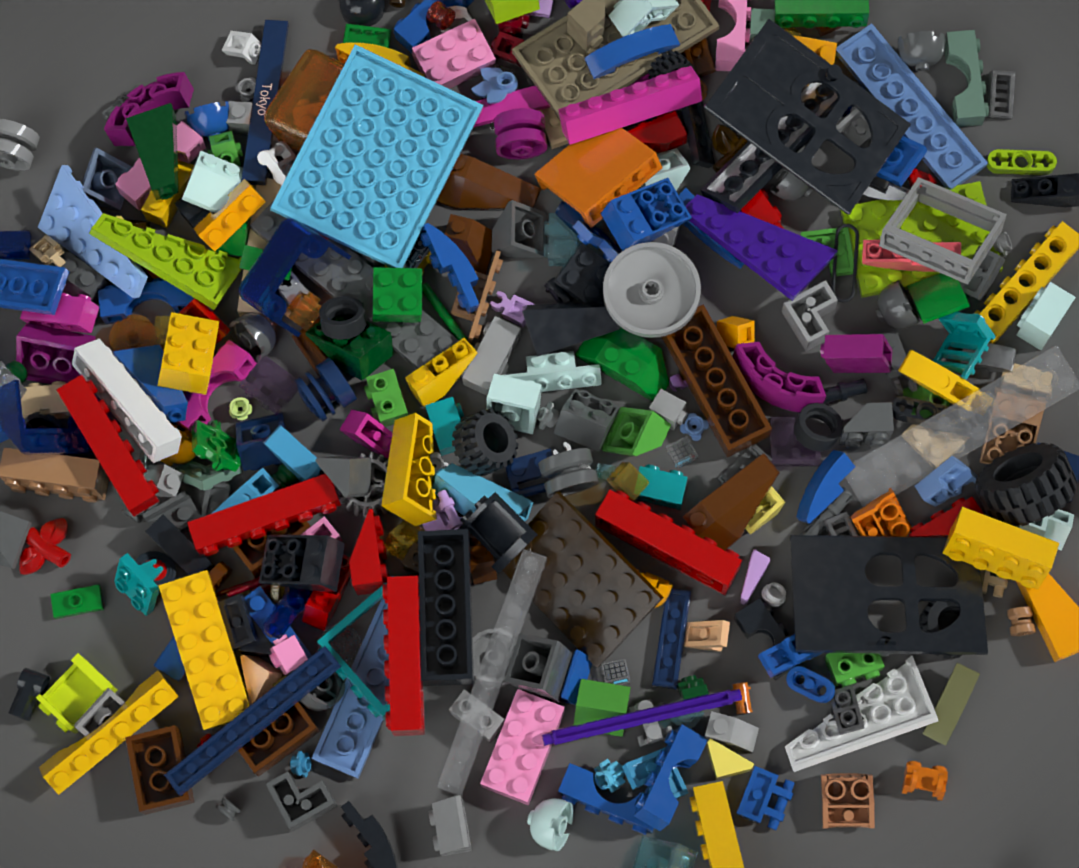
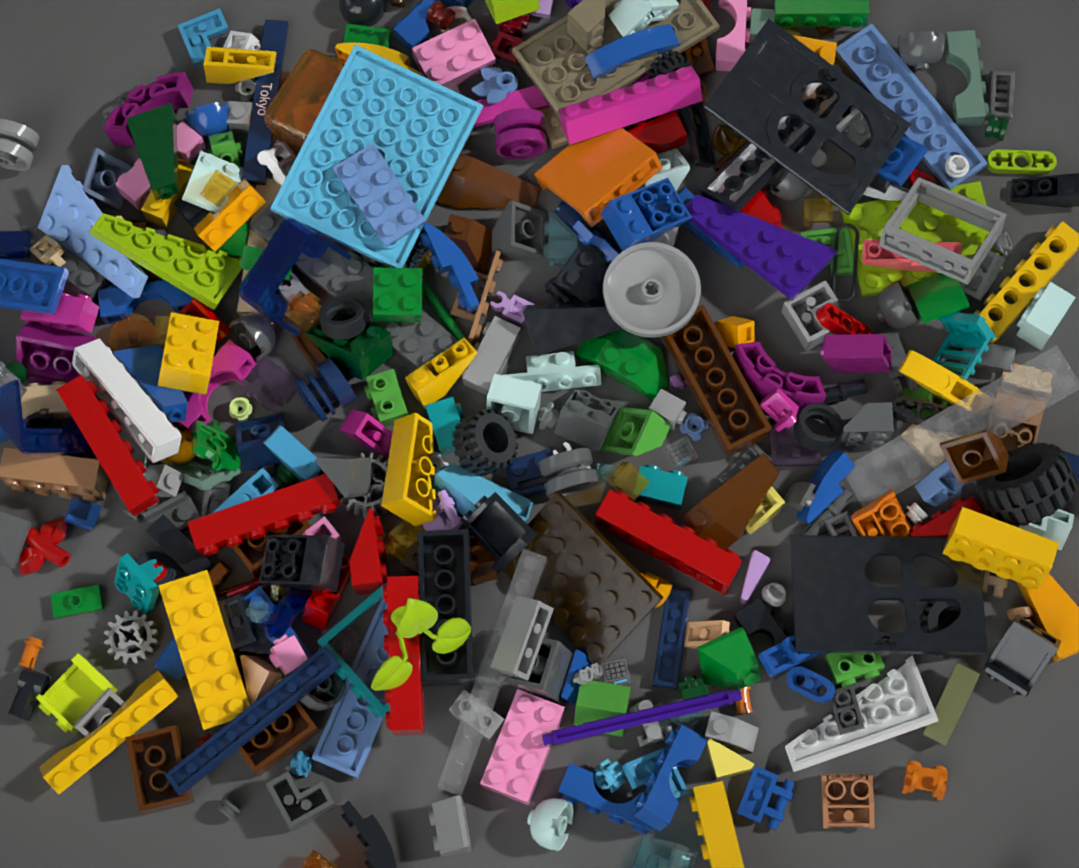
none -> orange pin [18,636,44,669]
none -> blue panel [64,499,102,531]
none -> light grey gear [104,610,159,665]
none -> dark azure plate [177,8,229,68]
none -> clear yellow panel [199,169,237,207]
none -> yellow slope [203,47,277,84]
none -> clear light blue plate [246,600,270,623]
none -> medium blue plate [333,143,426,248]
none -> lime plant [371,598,471,691]
none -> light grey brick [491,595,554,681]
none -> light grey piece [573,662,602,685]
none -> green slope [697,627,761,690]
none -> dark pink bracket [760,388,799,432]
none -> flat silver slope [782,482,816,511]
none -> clear yellow panel [802,198,833,230]
none -> red beam [816,303,873,335]
none -> white plate [906,502,928,524]
none -> reddish brown slope [939,429,1009,485]
none -> white plate [945,155,969,178]
none -> panel [983,615,1061,697]
none -> dark green wheel [984,114,1009,141]

